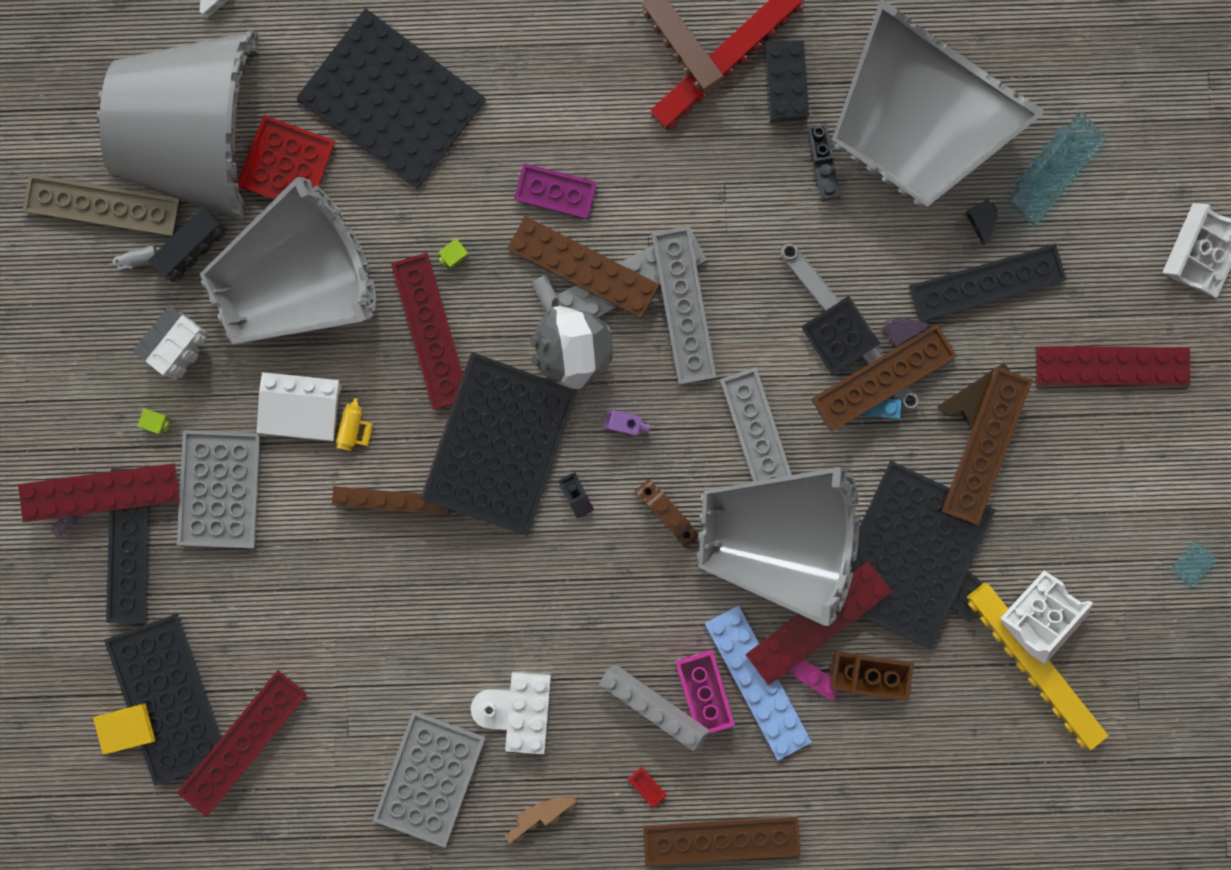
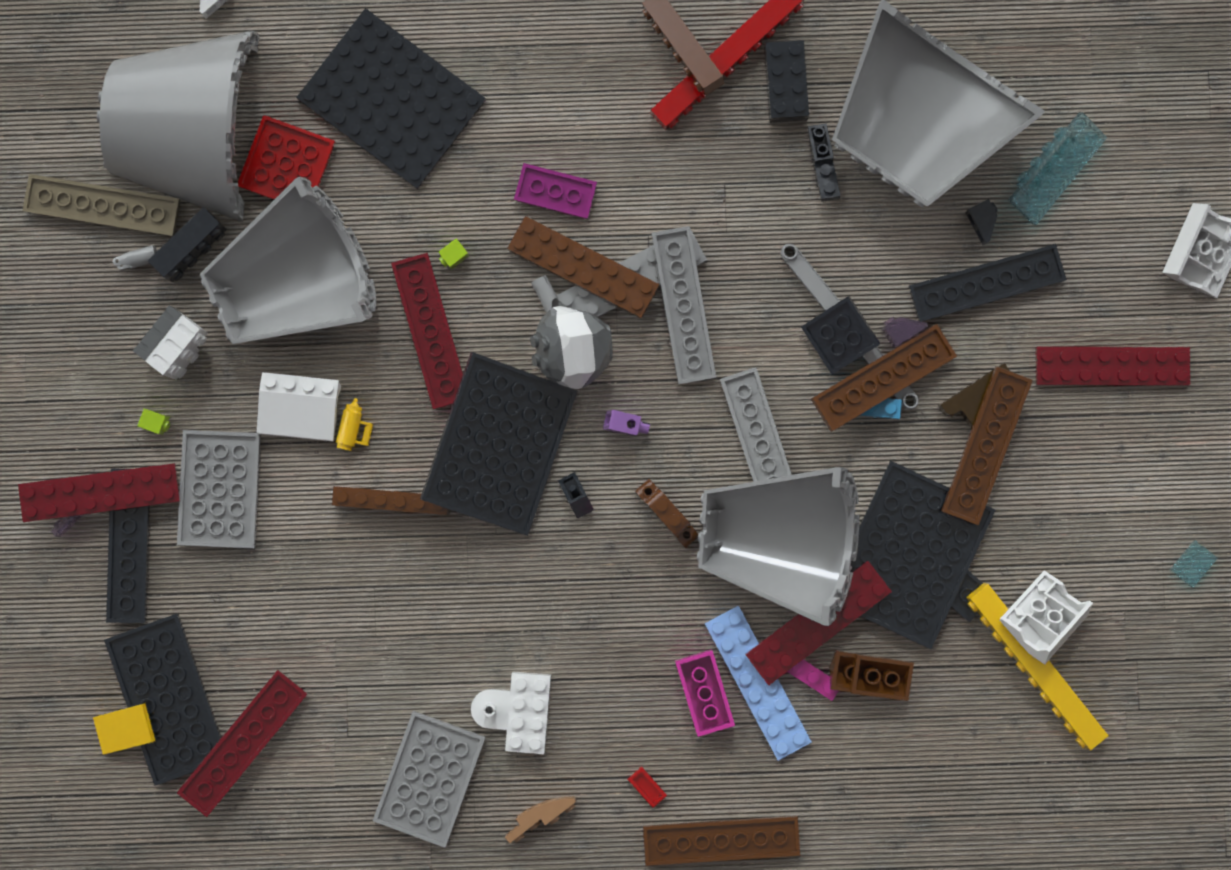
light grey brick [599,665,710,752] -> none

